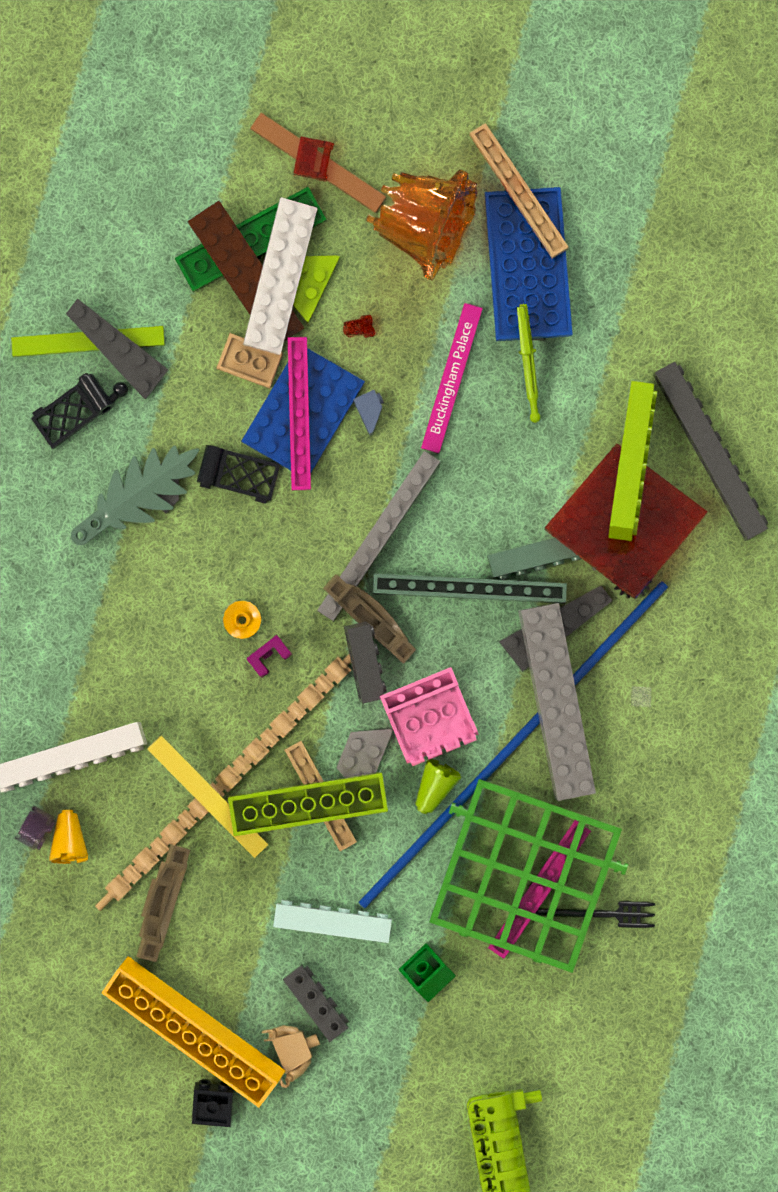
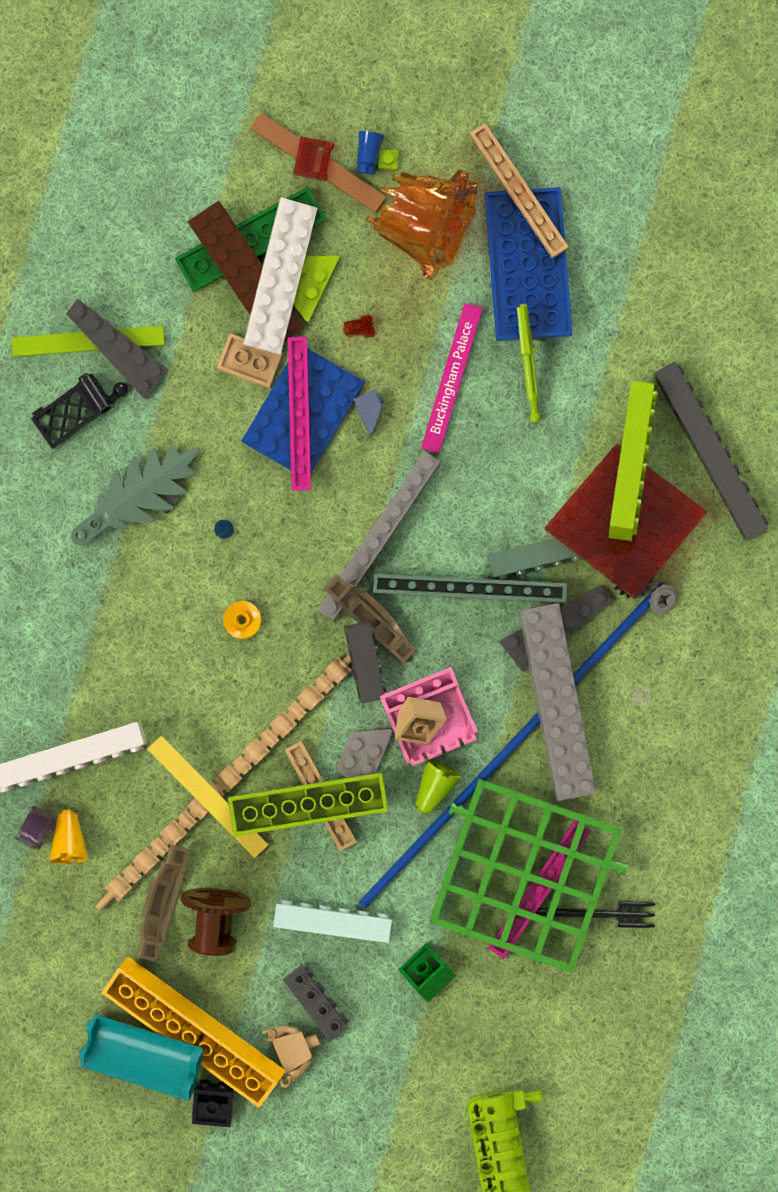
black piece [197,445,280,504] -> none
magenta panel [246,635,292,678] -> none
none -> teal cylinder [78,1014,204,1101]
none -> reddish brown piece [181,888,251,956]
none -> tile [214,520,234,539]
none -> blue plant [356,131,384,175]
none -> lime plate [378,149,399,171]
none -> tan slope [395,697,447,745]
none -> light grey gear [648,584,677,614]

